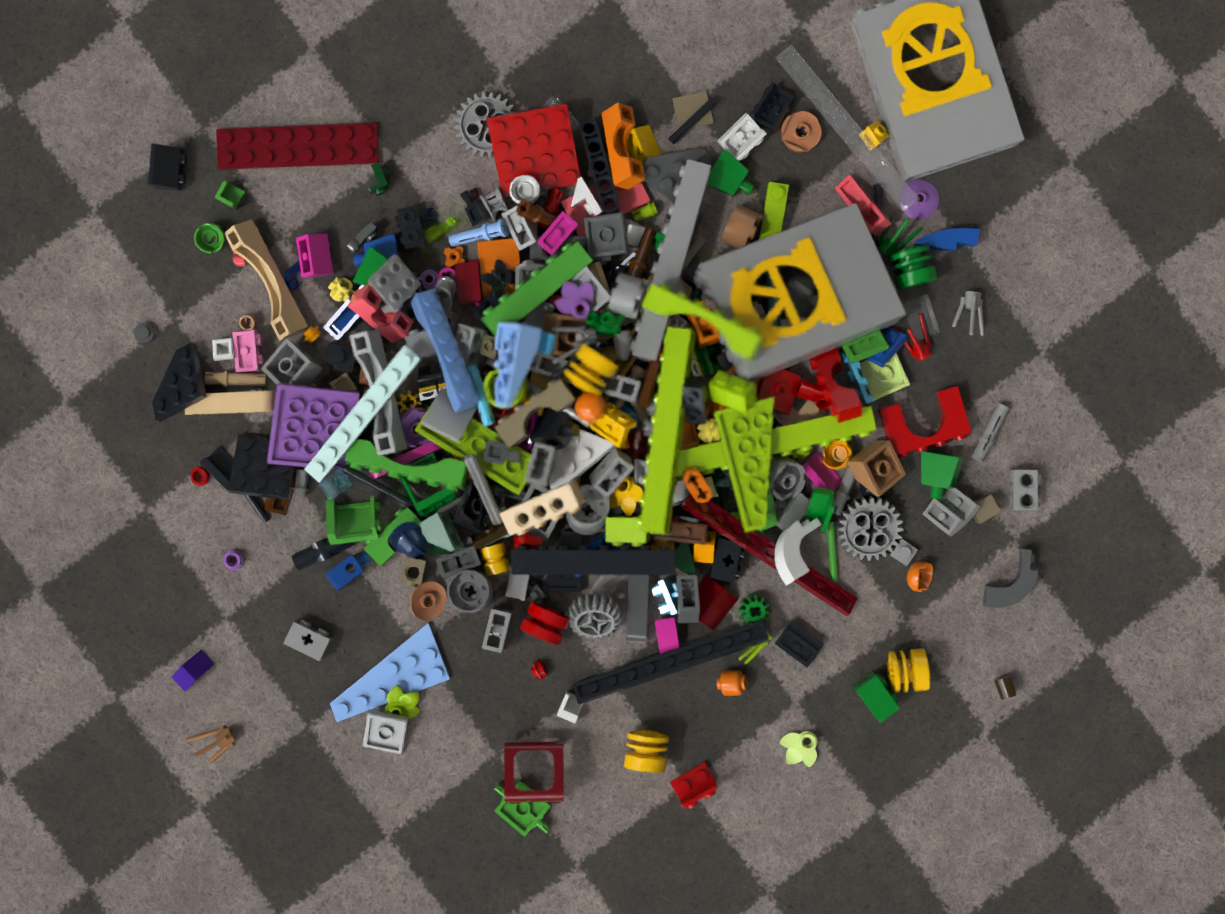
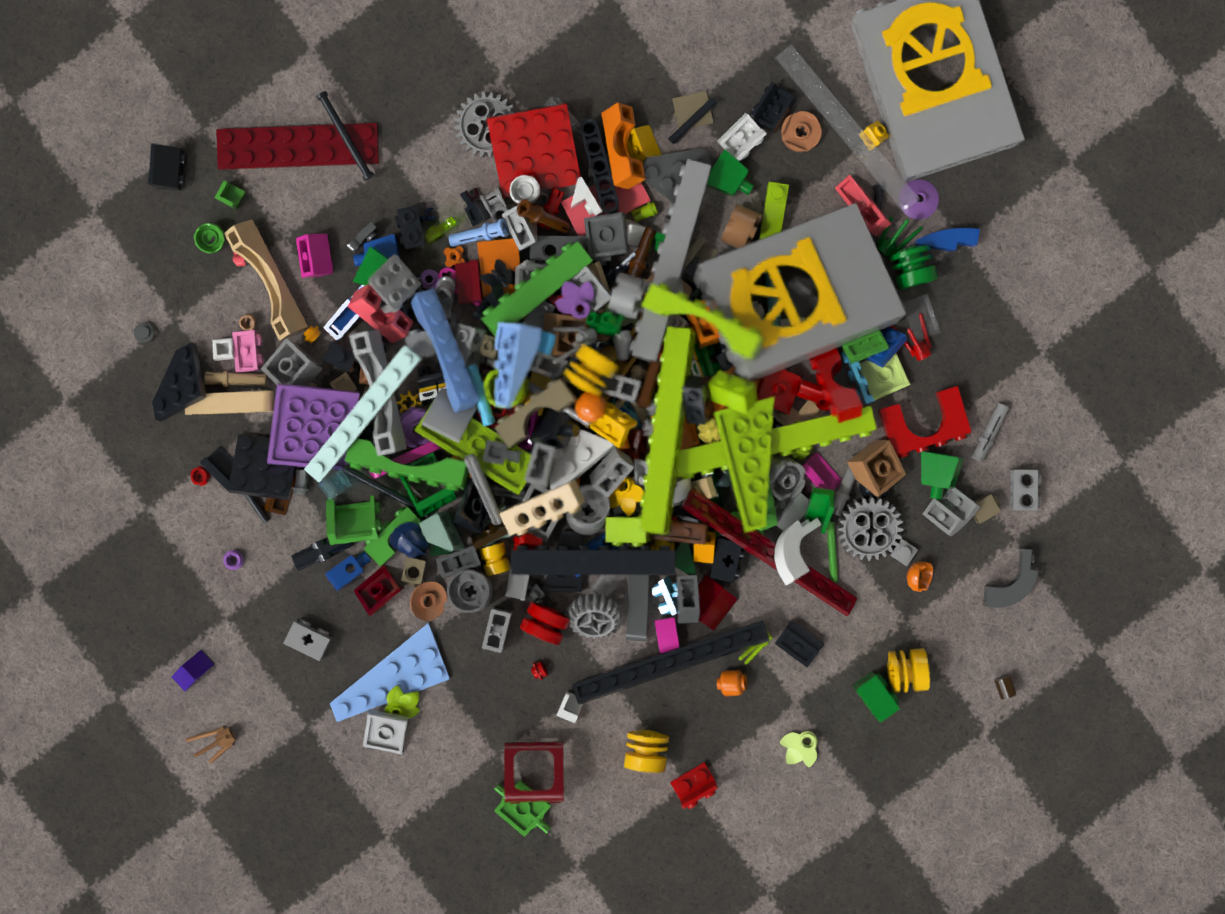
clear blue arm [285,260,301,290] -> none
light yellow gear [328,277,355,302] -> none
dark green bracket [368,162,390,196] -> none
dark pink plate [537,211,578,256] -> none
orange beam [682,467,712,503] -> none
green gear [738,594,772,626] -> none
light orange hair [822,439,853,470] -> none
light grey plant [952,291,984,336] -> none
none -> black bar [316,91,375,181]
none -> dark red slope [353,565,404,616]

